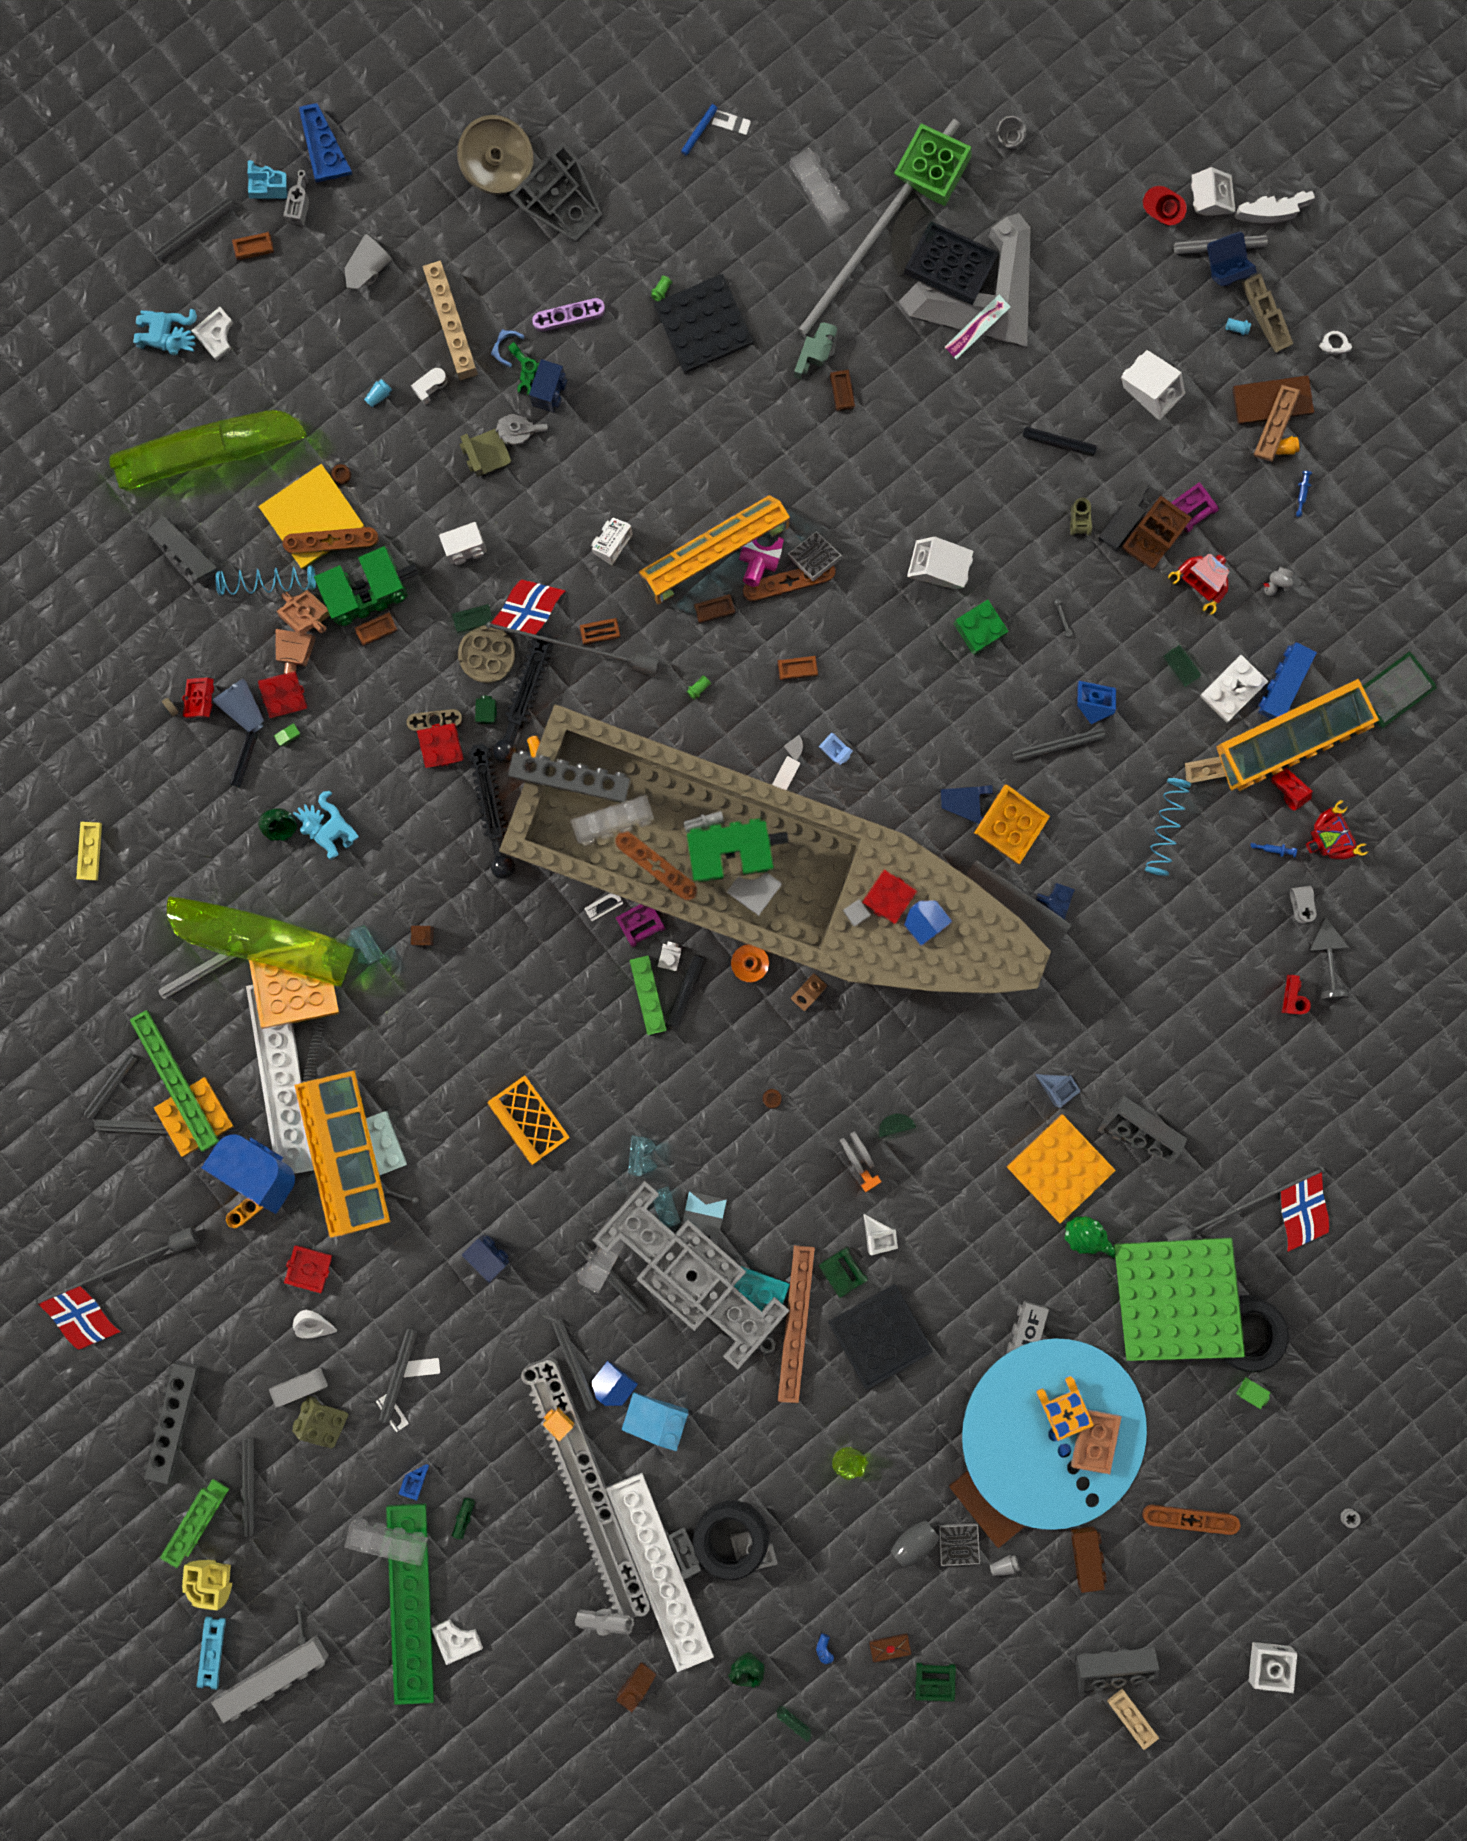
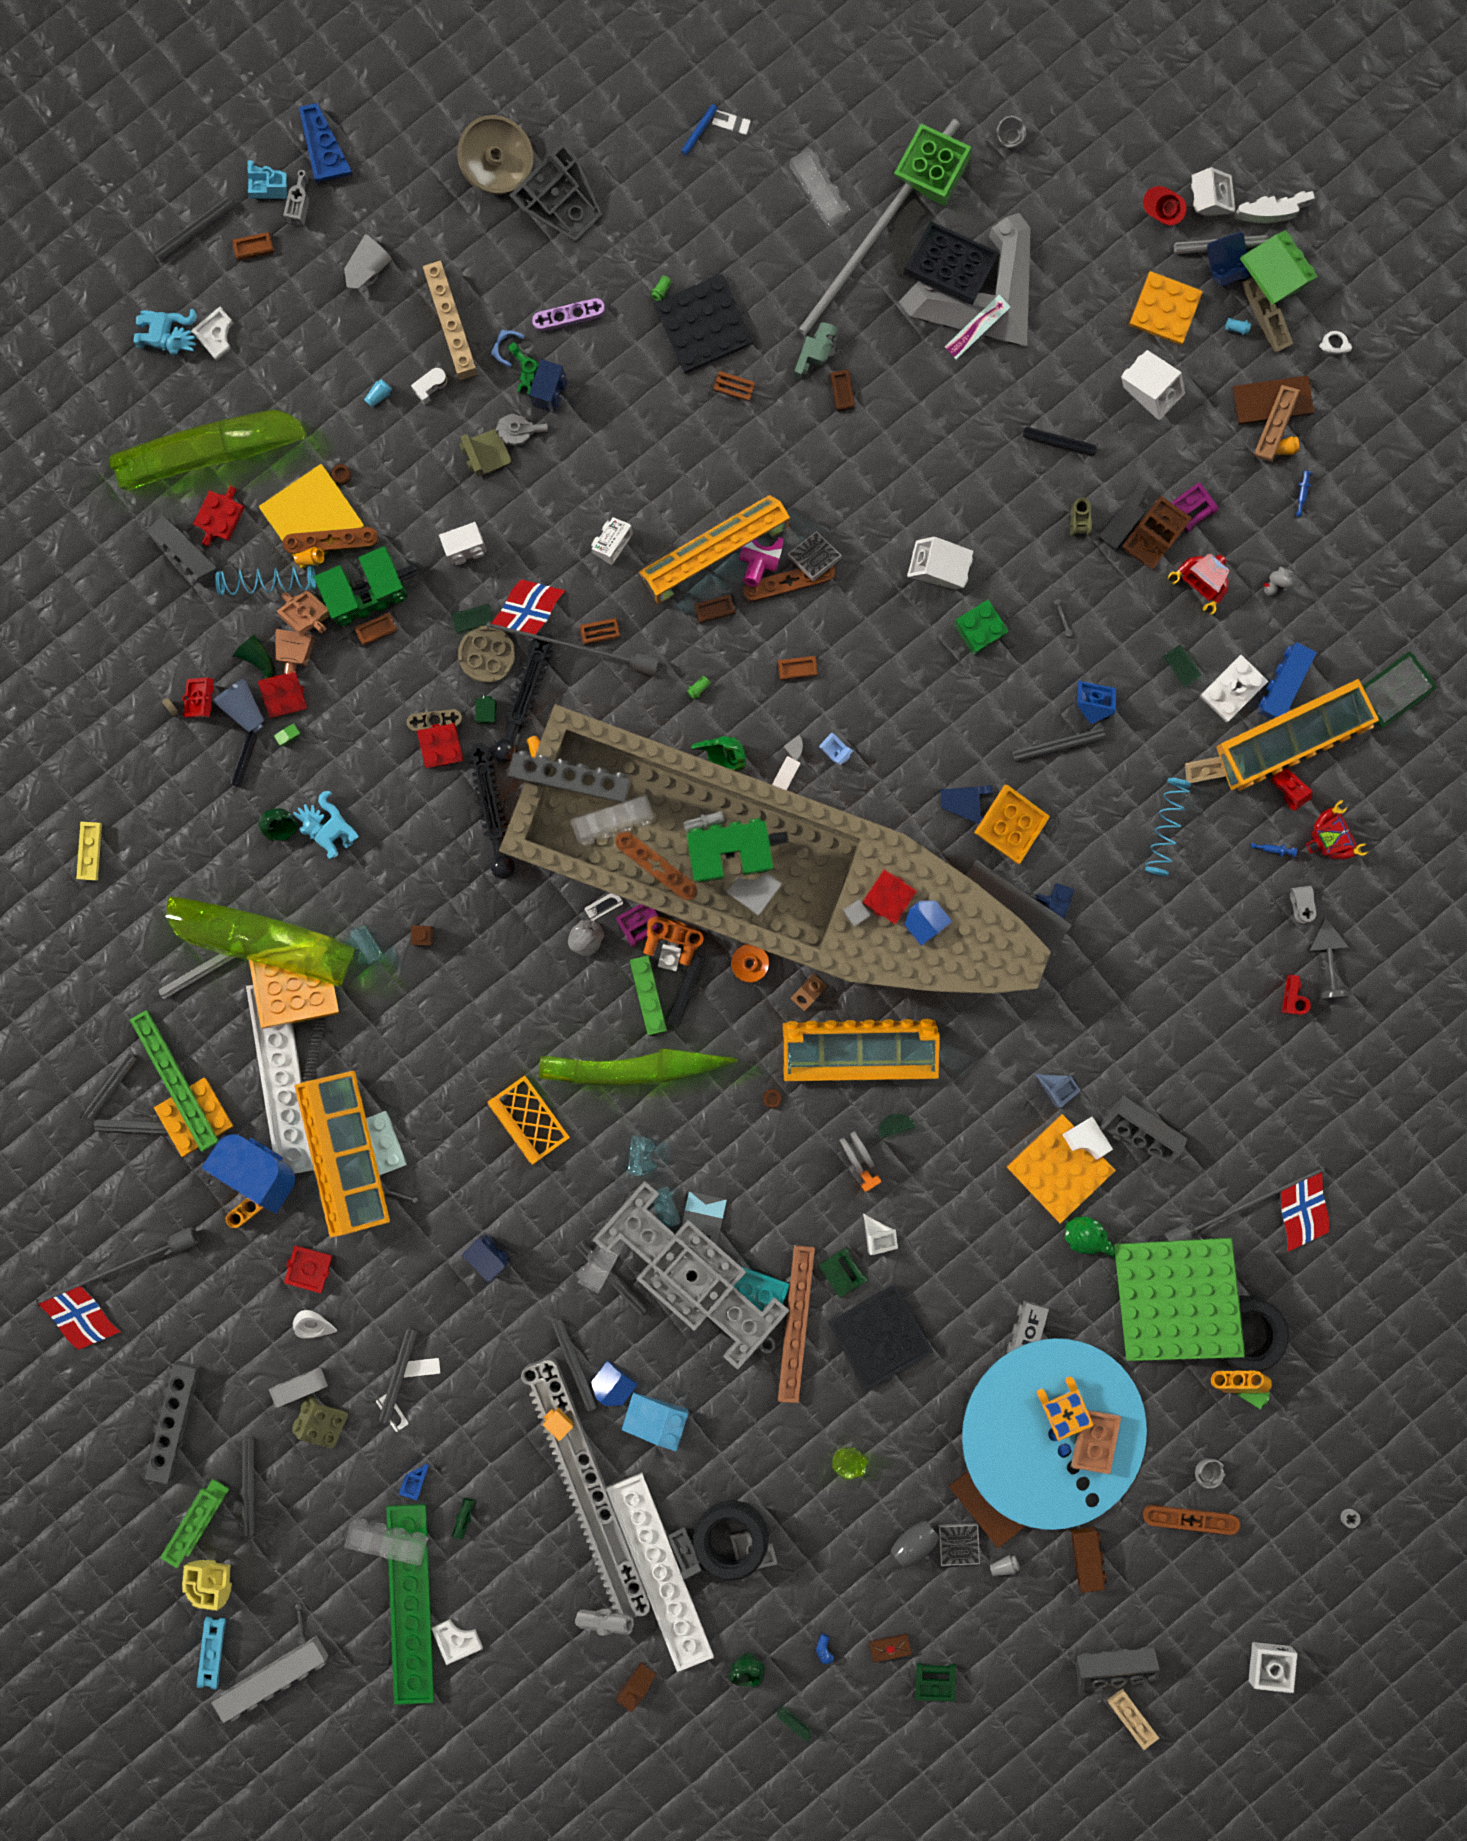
none -> red plate [193,485,245,547]
none -> dark green hat [232,634,274,679]
none -> light orange cone [294,547,324,566]
none -> clear neon green slope [539,1048,737,1086]
none -> light grey hair [568,920,605,956]
none -> orange piece [643,916,704,966]
none -> green hair [691,736,746,771]
none -> dark orange tile [713,371,755,402]
none -> window [783,1019,940,1081]
none -> white tile [1062,1117,1113,1160]
none -> light orange plate [1129,271,1203,345]
none -> light grey hair [1195,1459,1225,1489]
none -> light orange beam [1211,1371,1272,1393]
none -> bright green slope [1240,230,1318,305]

